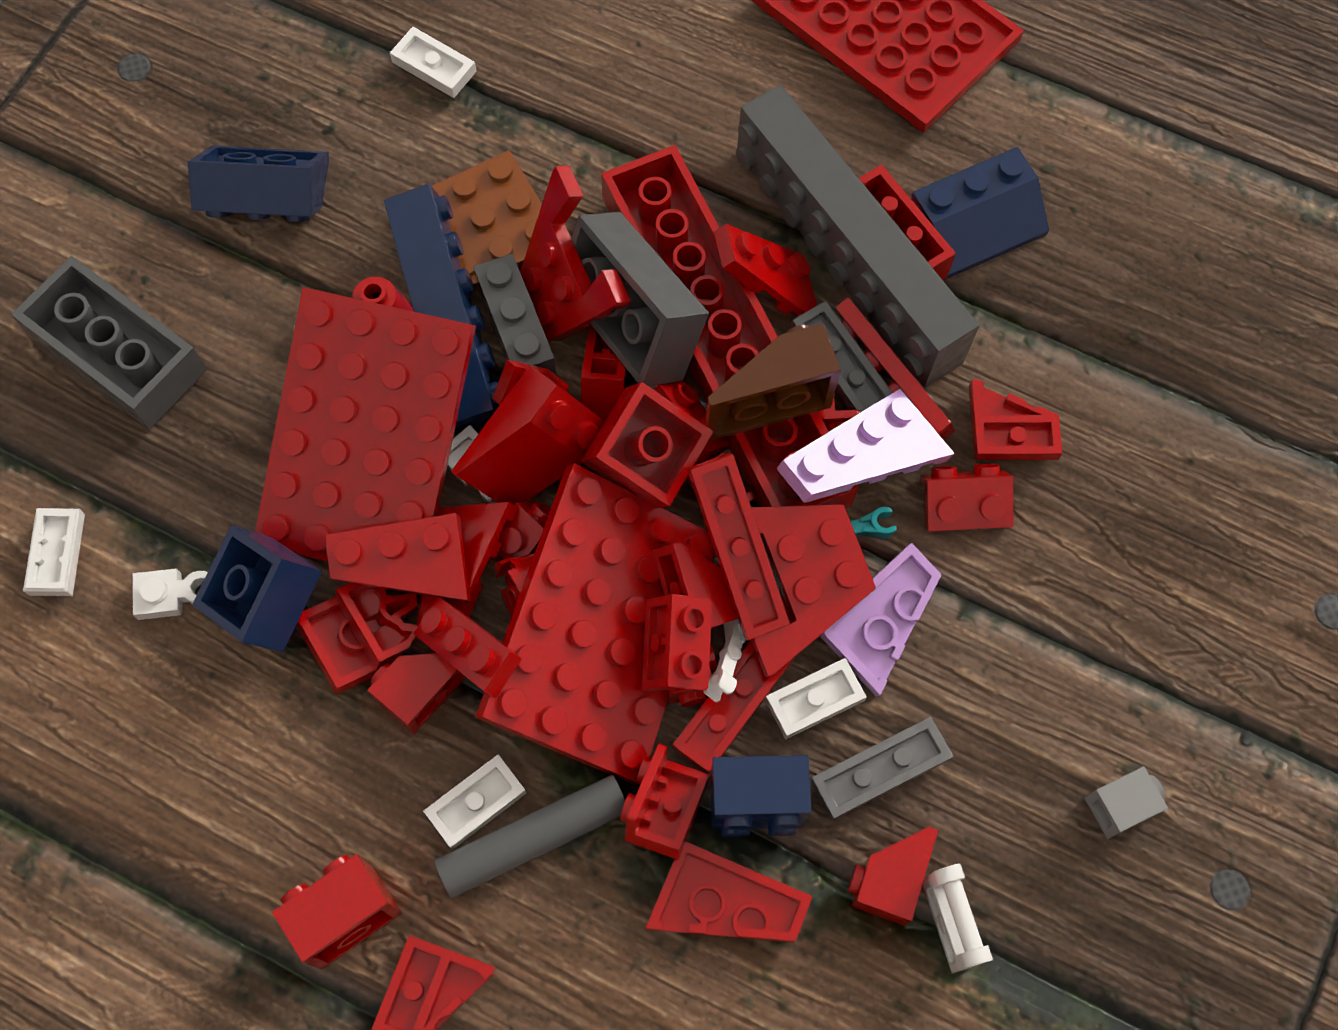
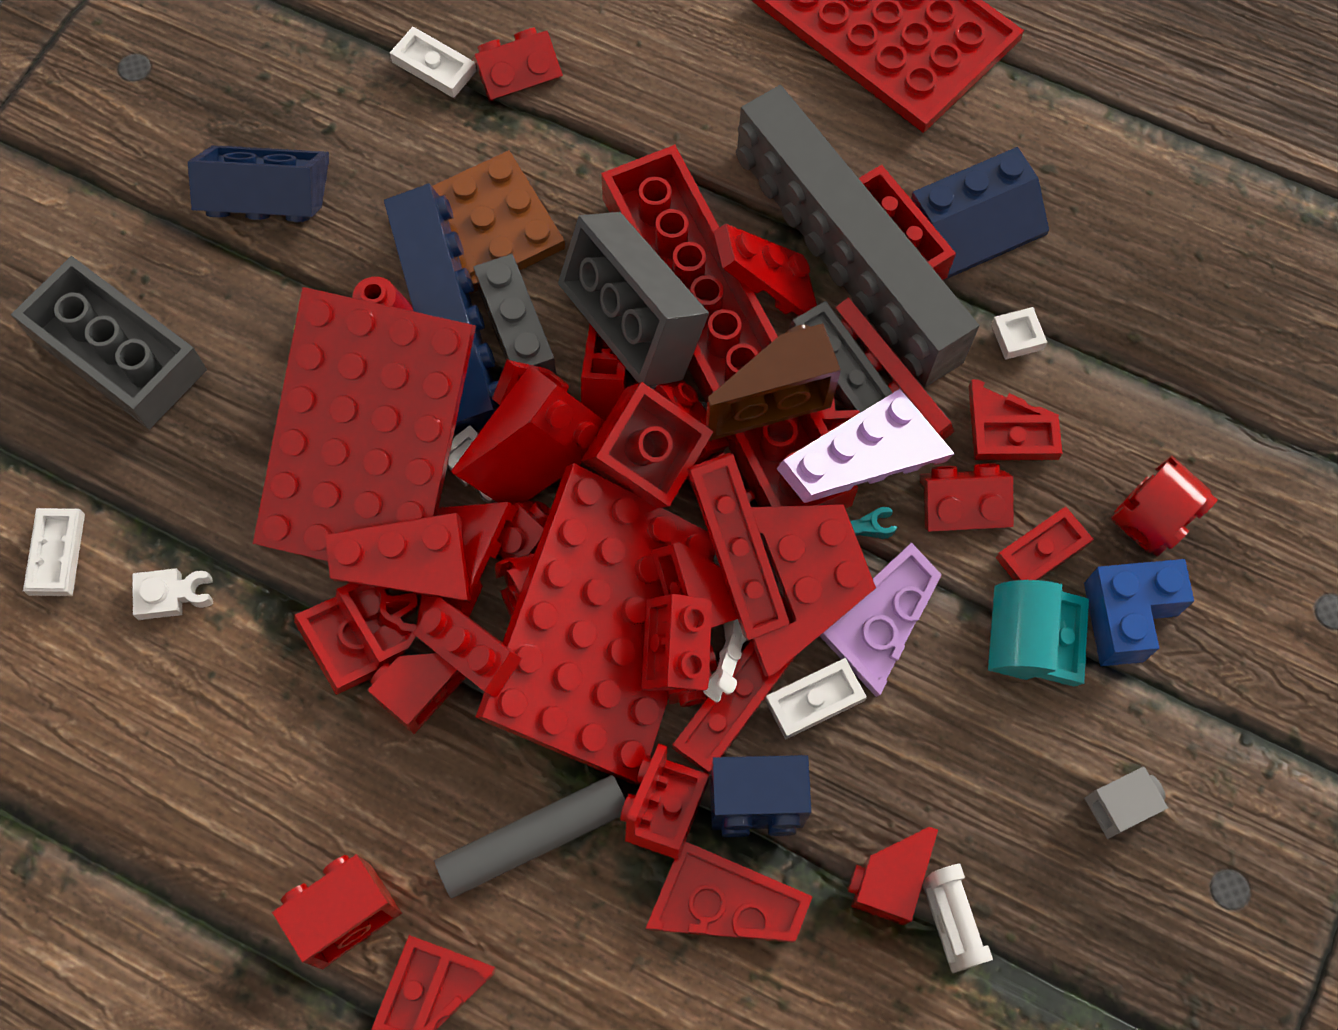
dark blue brick [192,525,322,652] -> none
white plate [424,754,527,850] -> none
red wing [520,166,631,342] -> none
flat silver plate [810,717,954,821] -> none
none -> red bracket [472,27,563,102]
none -> teal brick [988,580,1089,687]
none -> white plate [991,307,1047,360]
none -> red plate [996,506,1094,581]
none -> blue brick [1084,559,1194,666]
none -> red brick [1110,455,1218,557]

